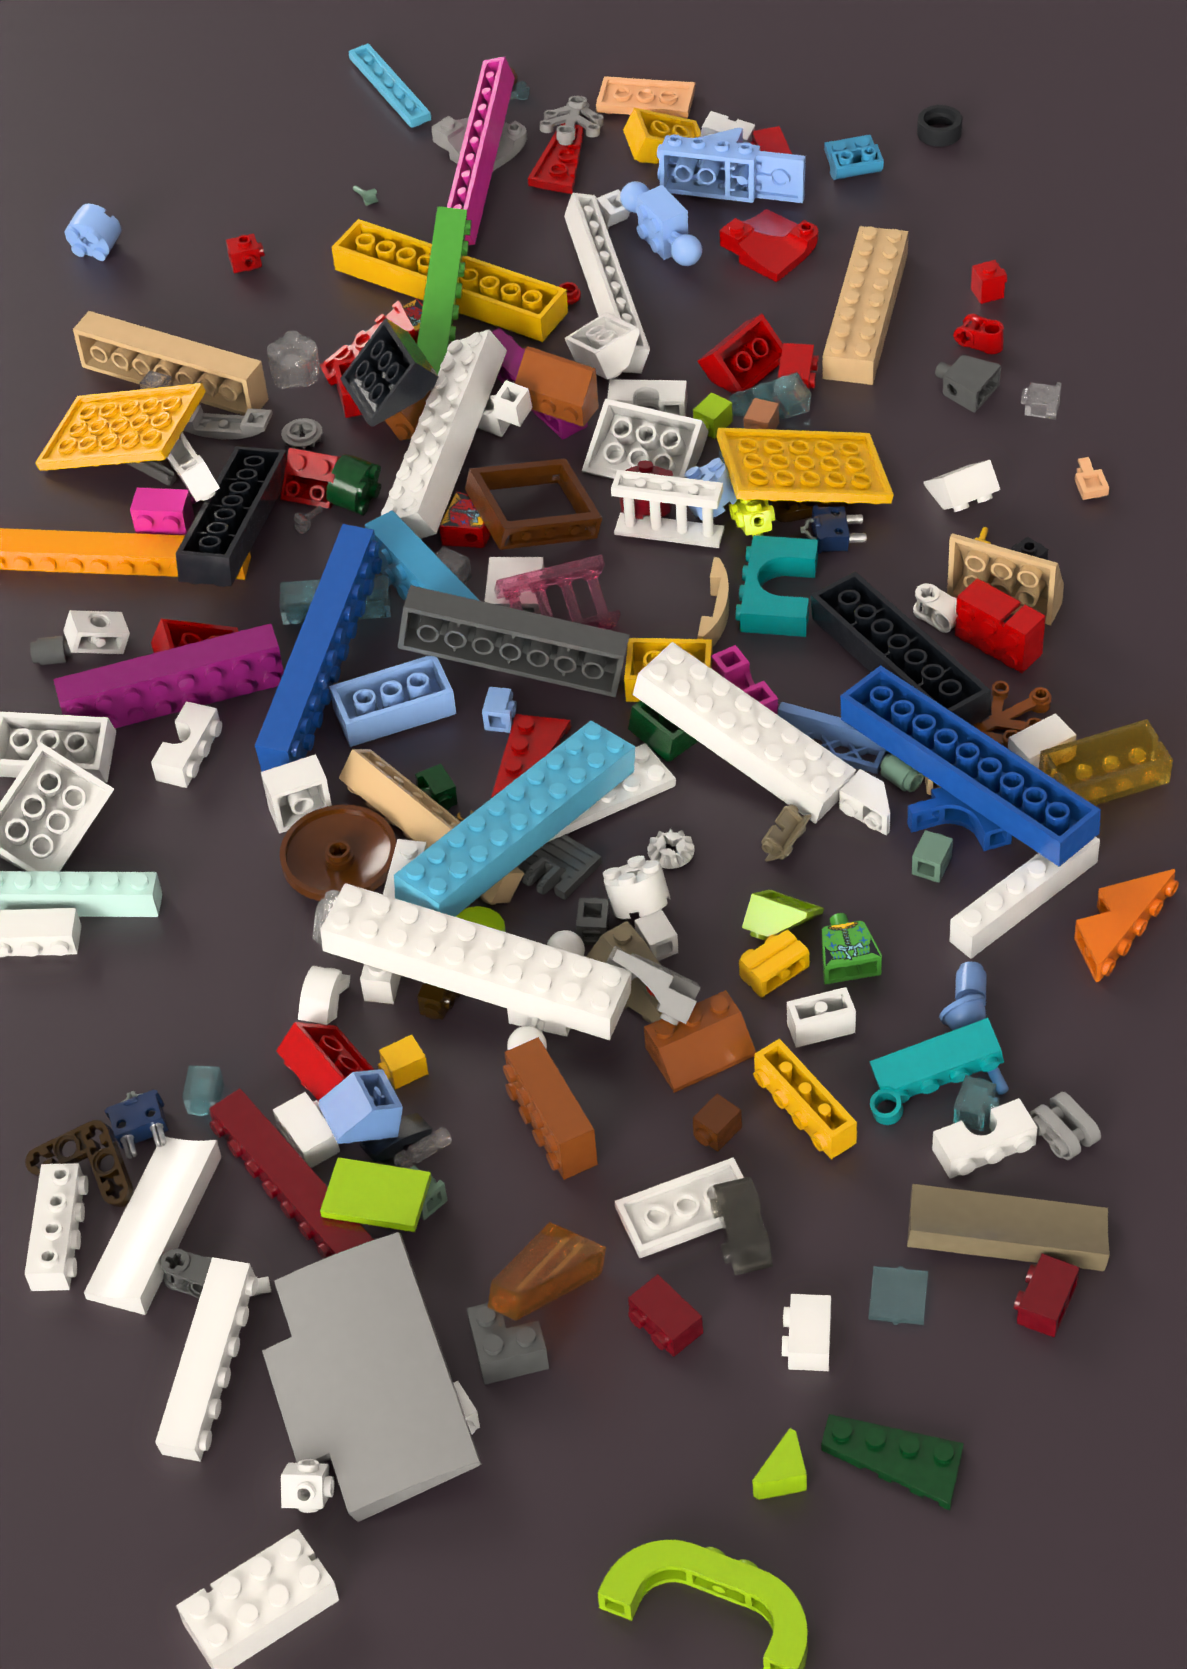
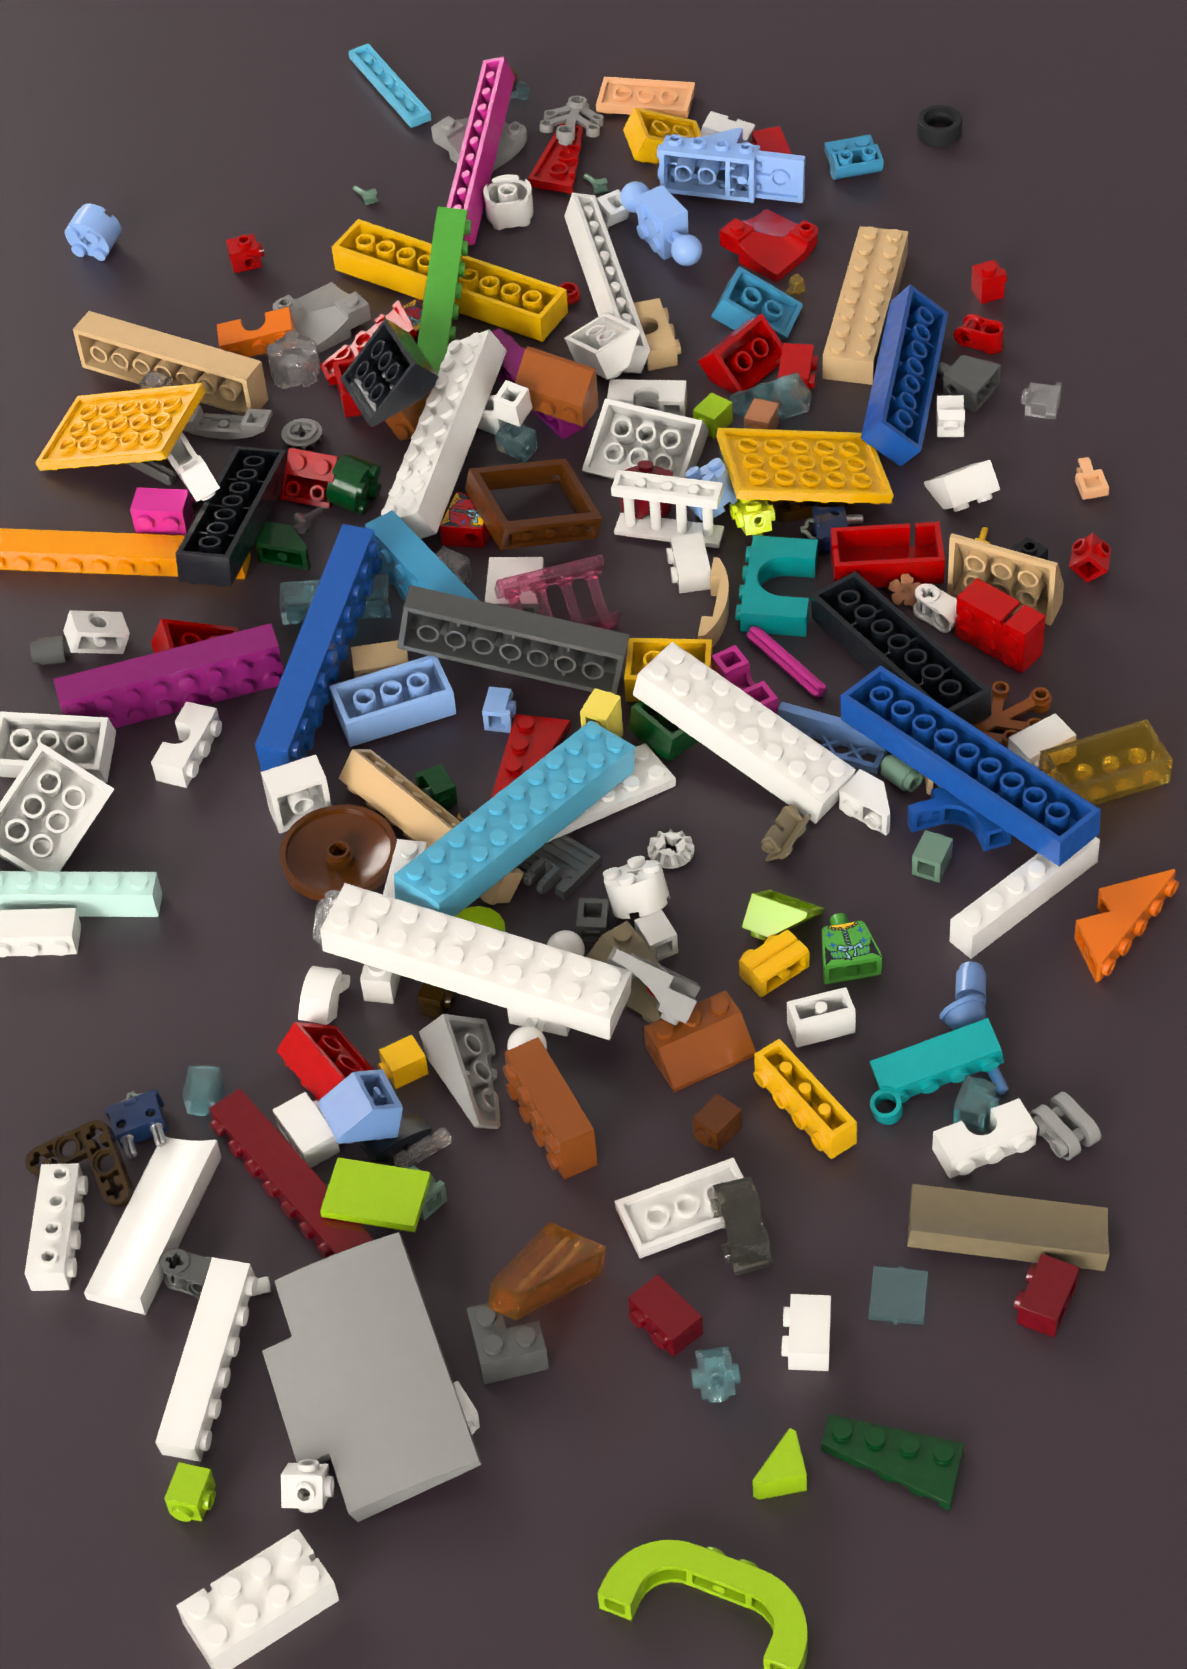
none -> lime brick [164,1462,216,1522]
none -> orange arch [217,307,298,357]
none -> dark green slope [255,521,311,570]
none -> light grey slope [273,282,371,358]
none -> tan brick [351,640,409,678]
none -> light grey wedge [419,1014,501,1129]
none -> white brick [483,174,534,230]
none -> clear light blue brick [495,422,538,463]
none -> light yellow brick [580,688,623,738]
none -> sand green hand [584,173,608,194]
none -> tan arch [634,298,681,371]
none -> white brick [666,532,711,594]
none -> clear light blue brick [691,1347,741,1402]
none -> dark azure slope [711,266,803,340]
none -> dark pink axle [746,626,827,698]
none -> clear yellow hand [784,274,806,296]
none -> red piece [831,522,945,587]
none -> blue brick [861,284,948,467]
none -> nougat plant [888,573,921,606]
none -> white brick [936,395,965,437]
none -> red brick [1069,533,1112,583]

